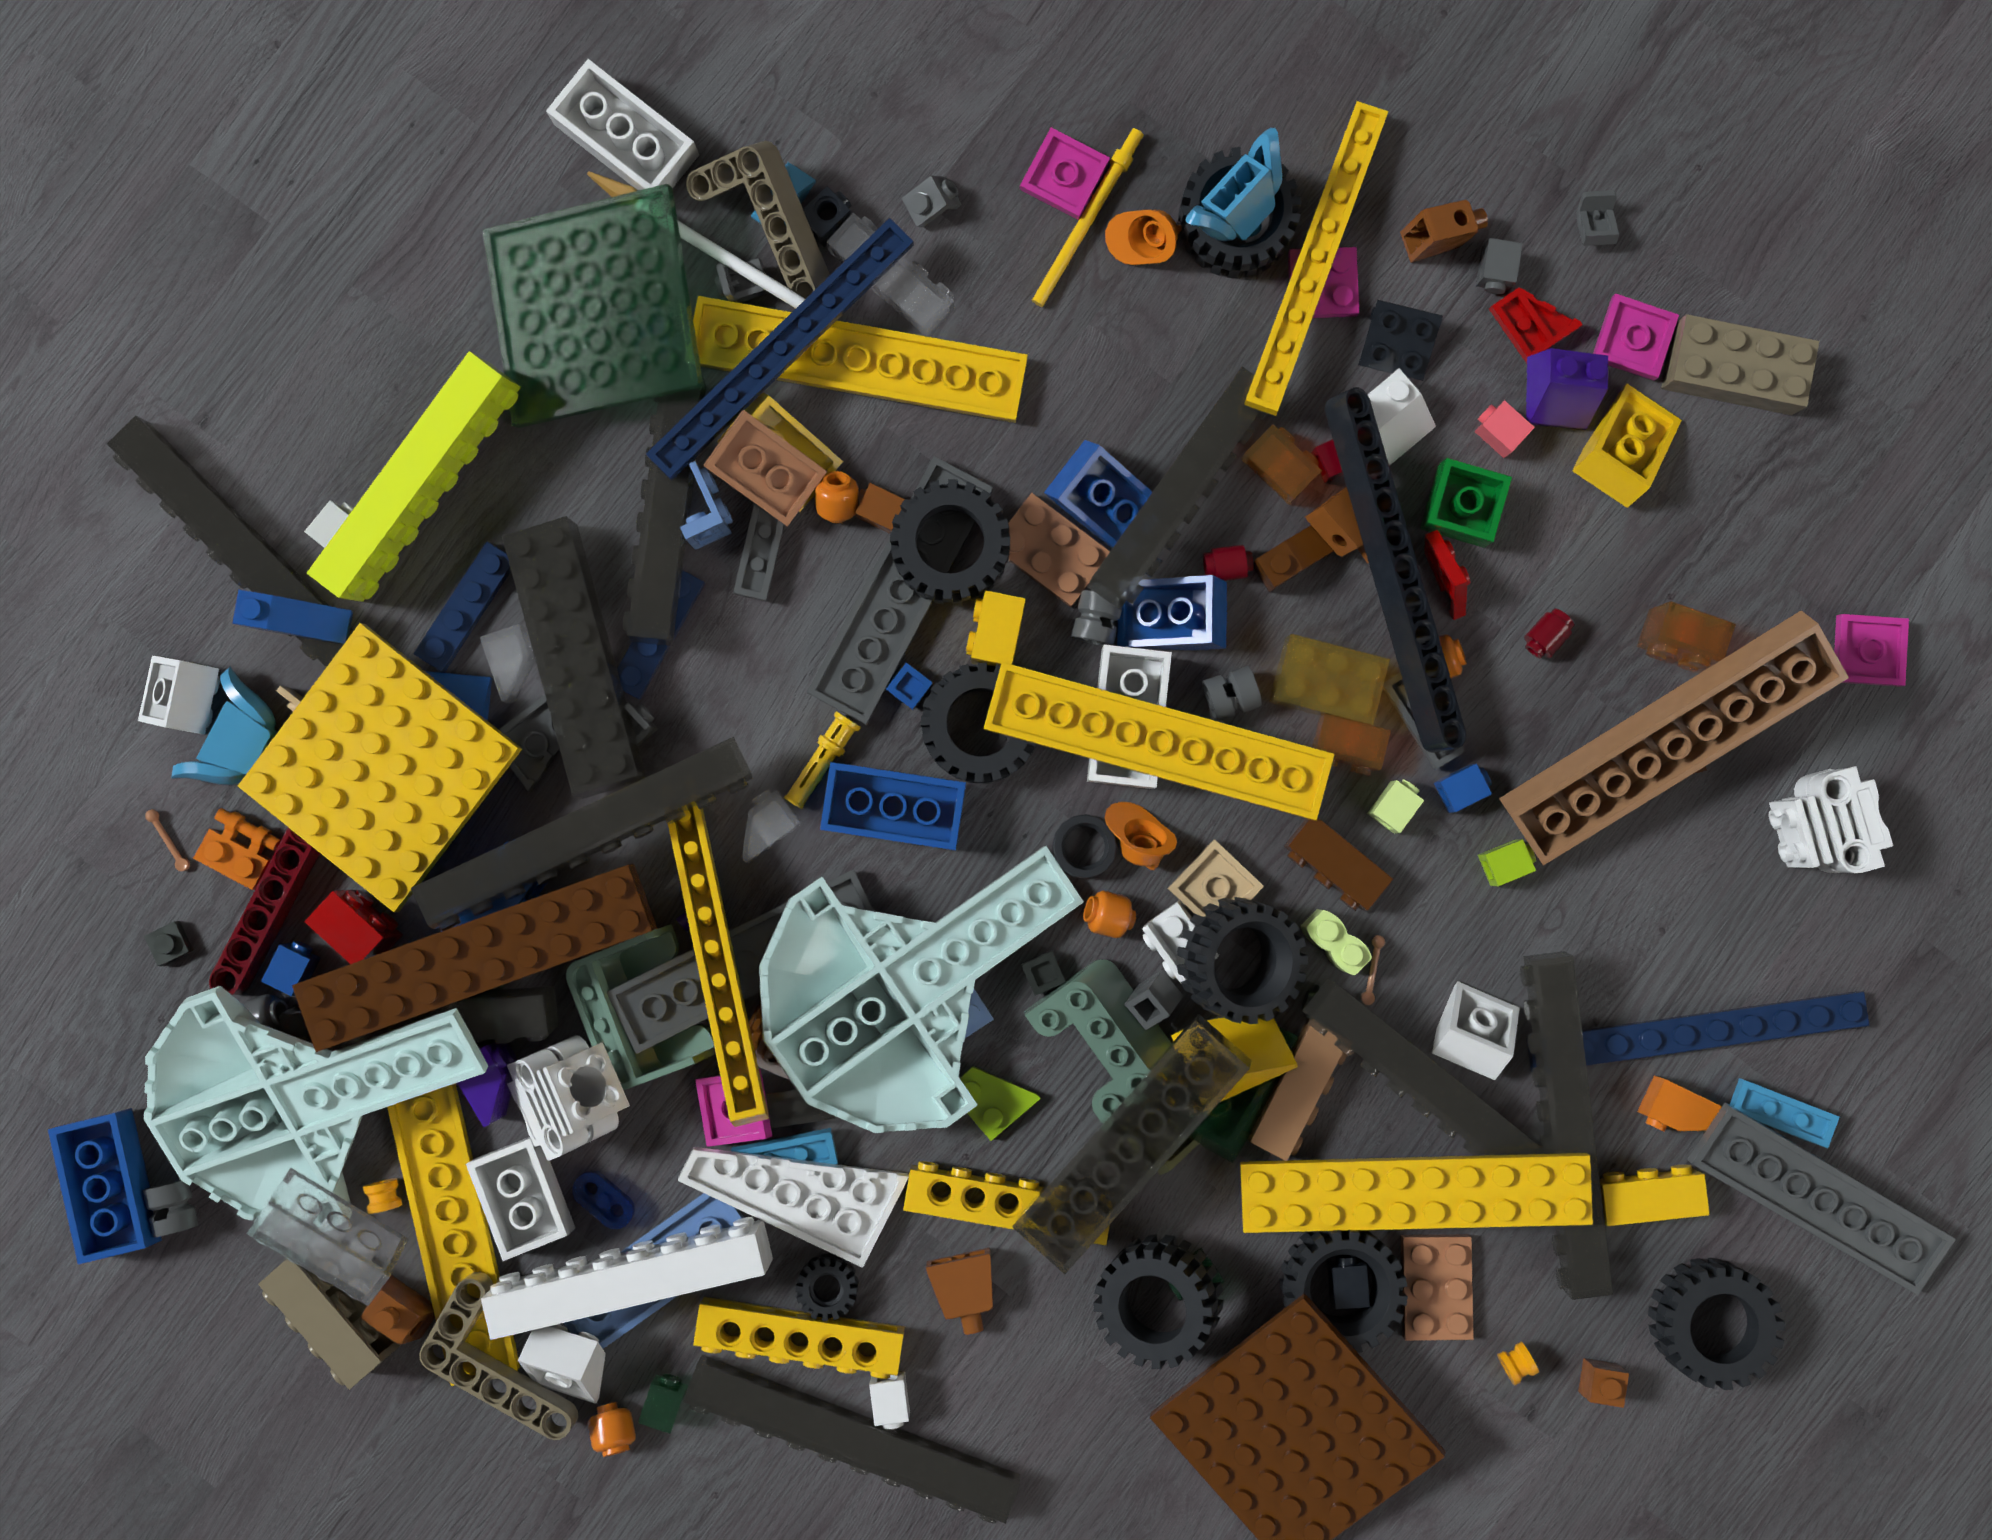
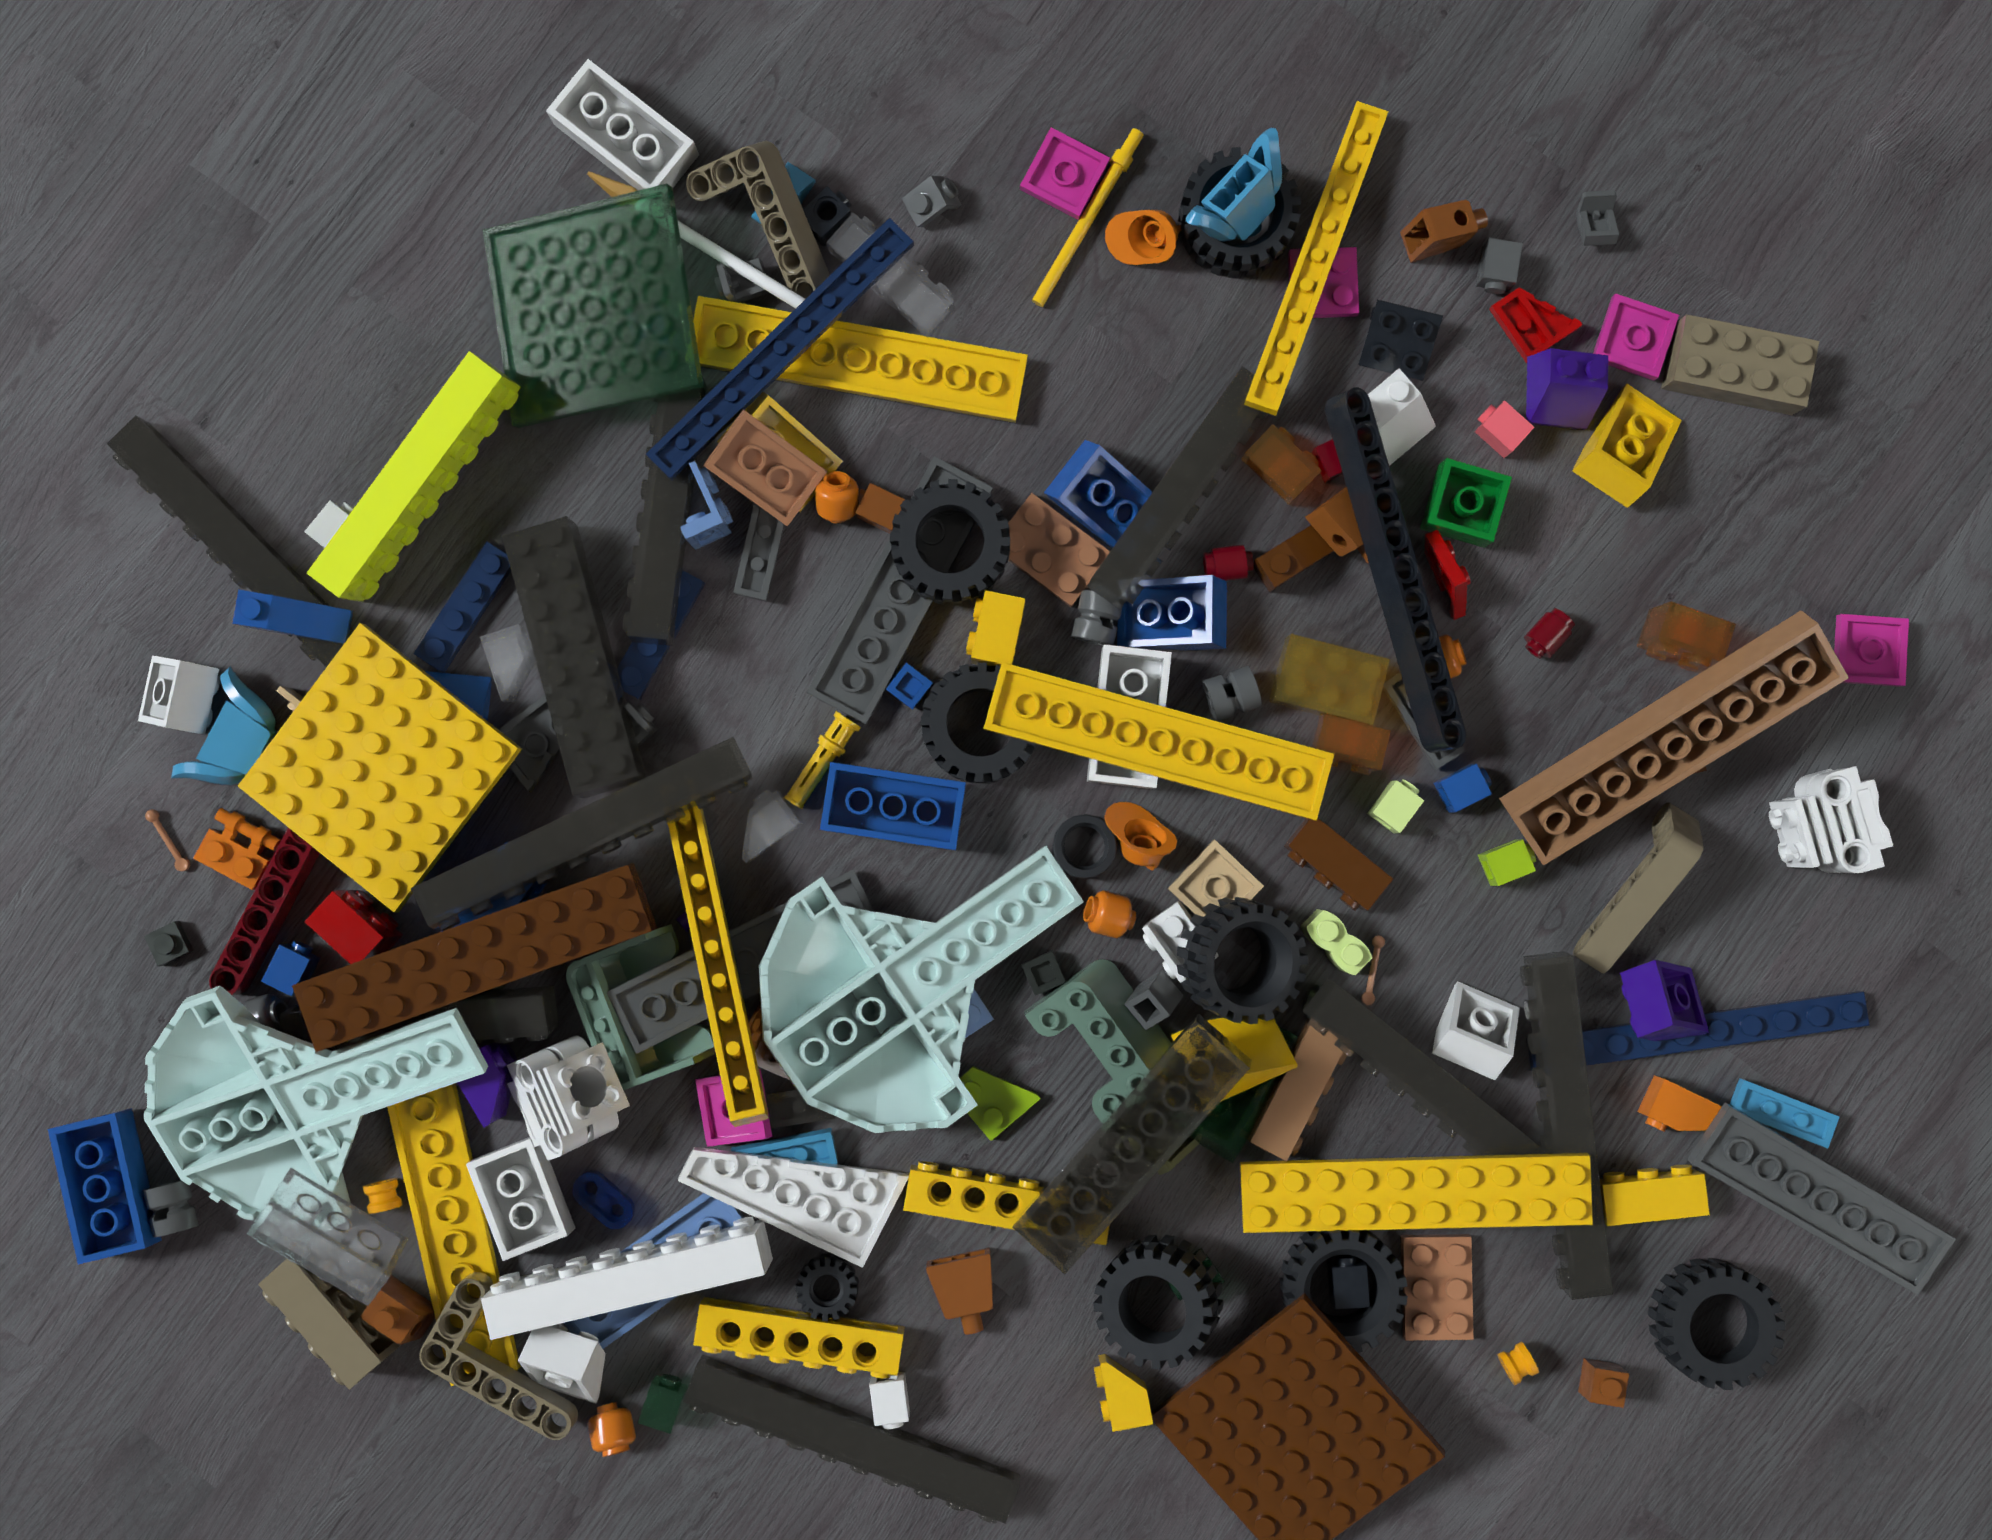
none -> yellow slope [1094,1354,1153,1432]
none -> dark tan beam [1573,802,1704,974]
none -> dark purple slope [1620,960,1709,1041]

